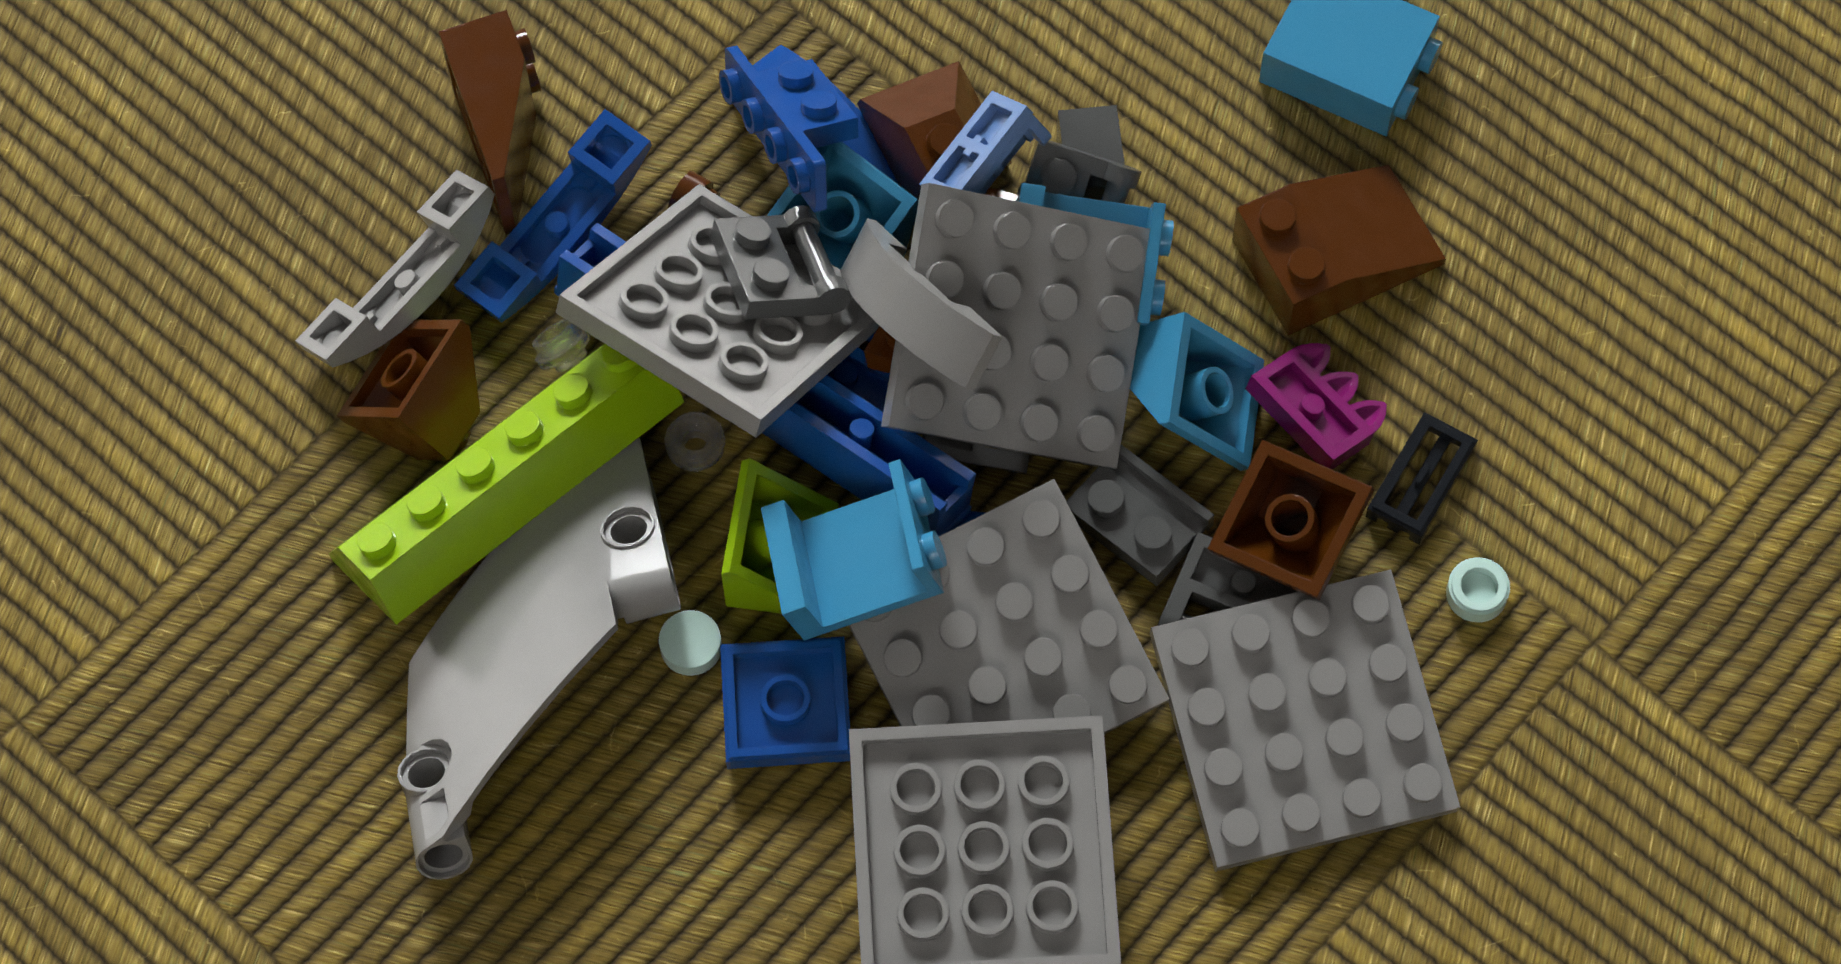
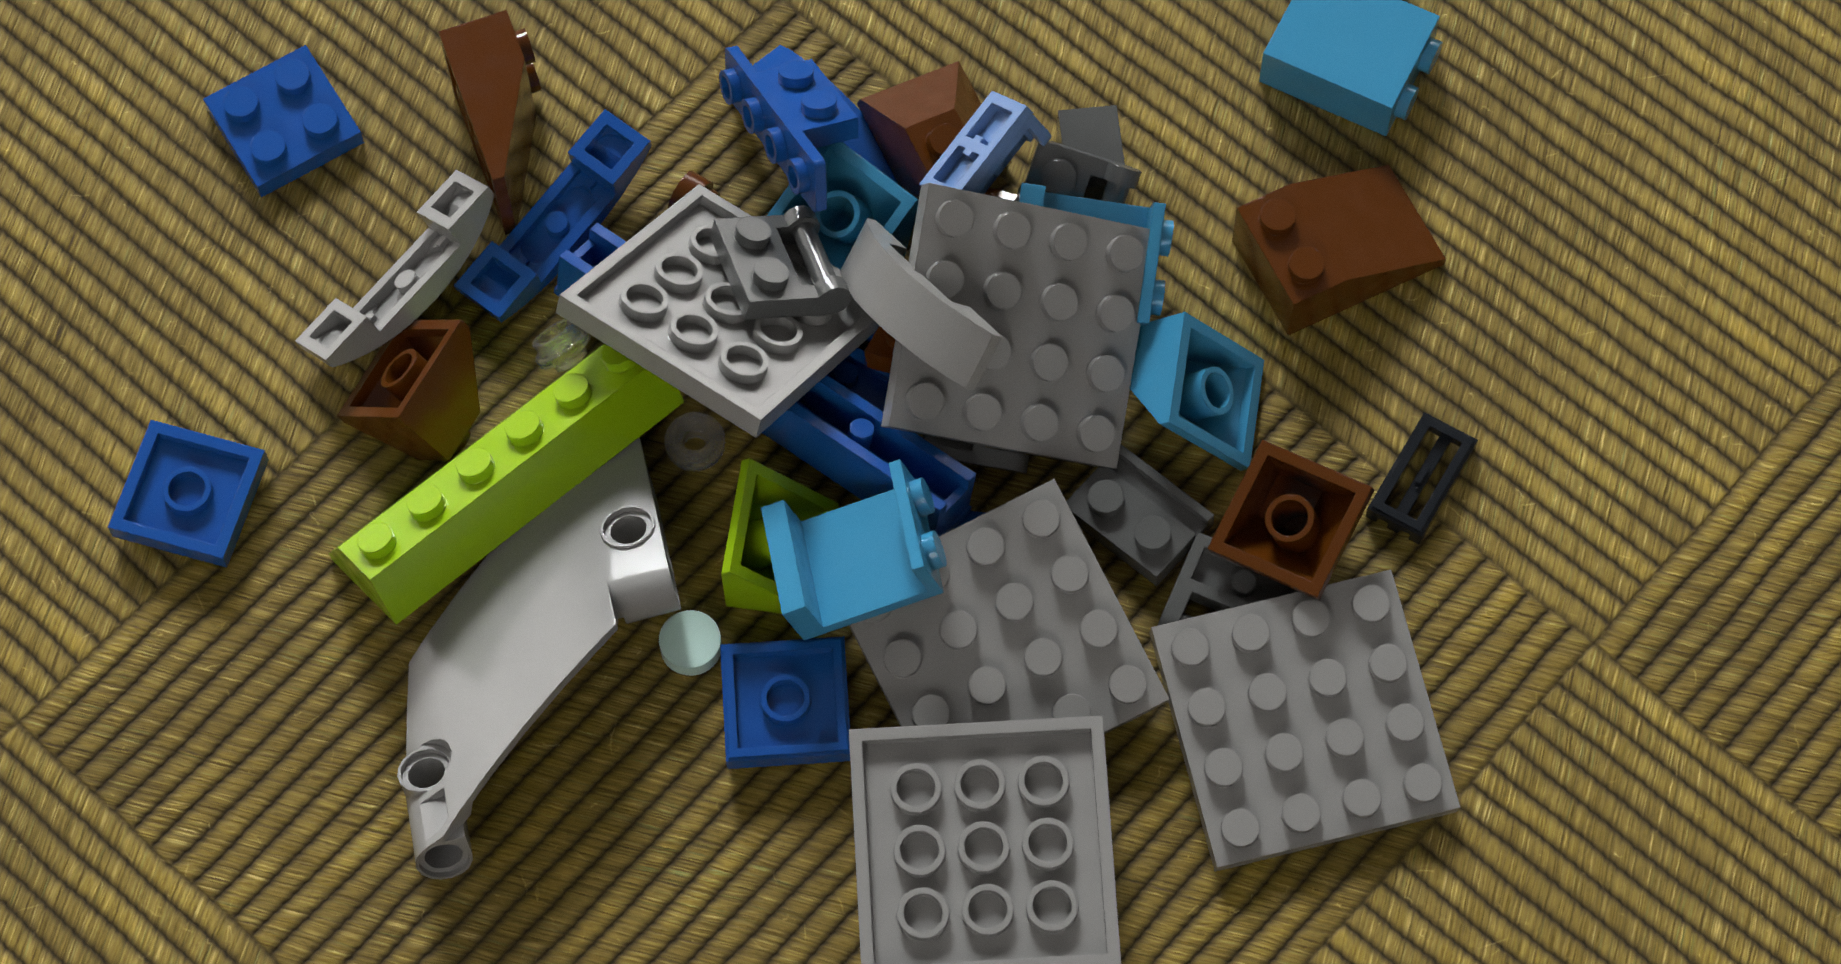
magenta plate [1245,343,1387,469] -> none
light aqua tile [1446,557,1510,623] -> none
none -> blue plate [108,420,269,568]
none -> blue plate [203,45,364,198]

